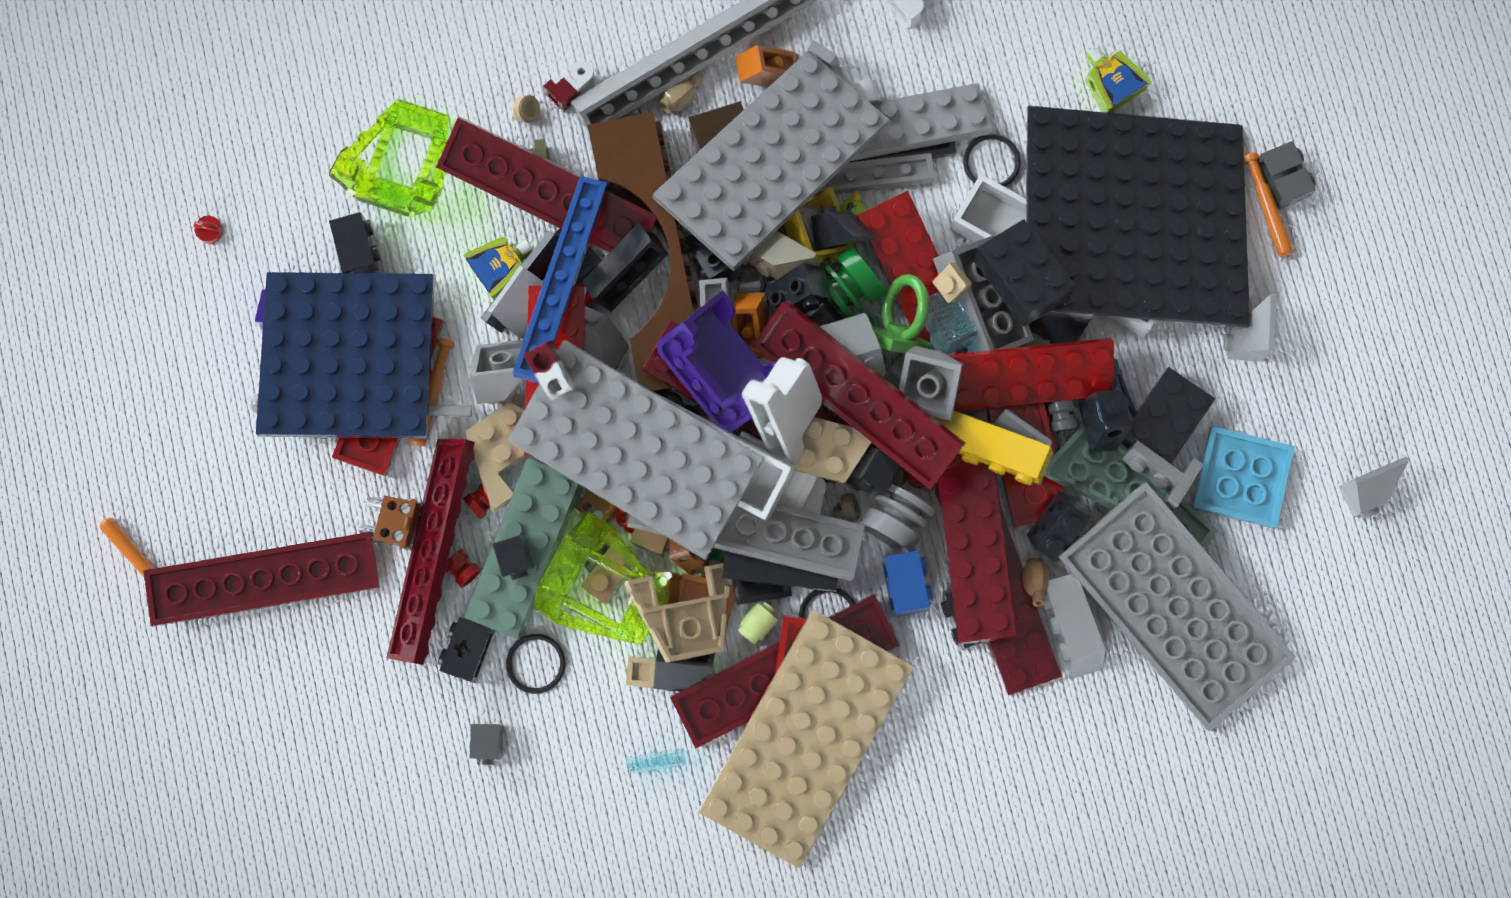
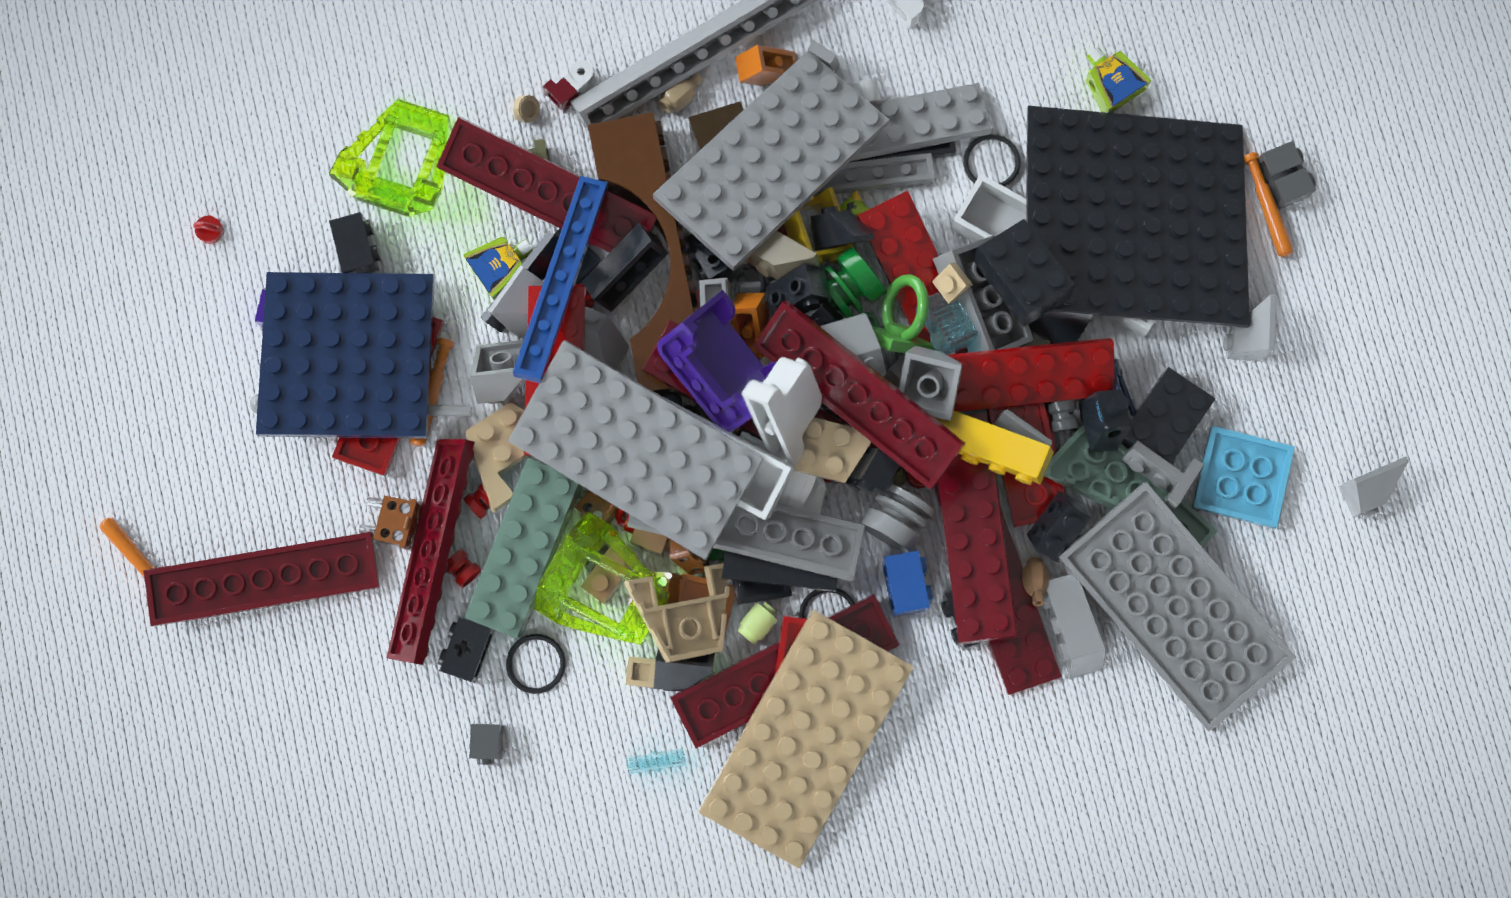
black brick [492,535,535,581] -> none
leg [523,340,574,400] -> none
dark tan tile [832,492,861,522] -> none

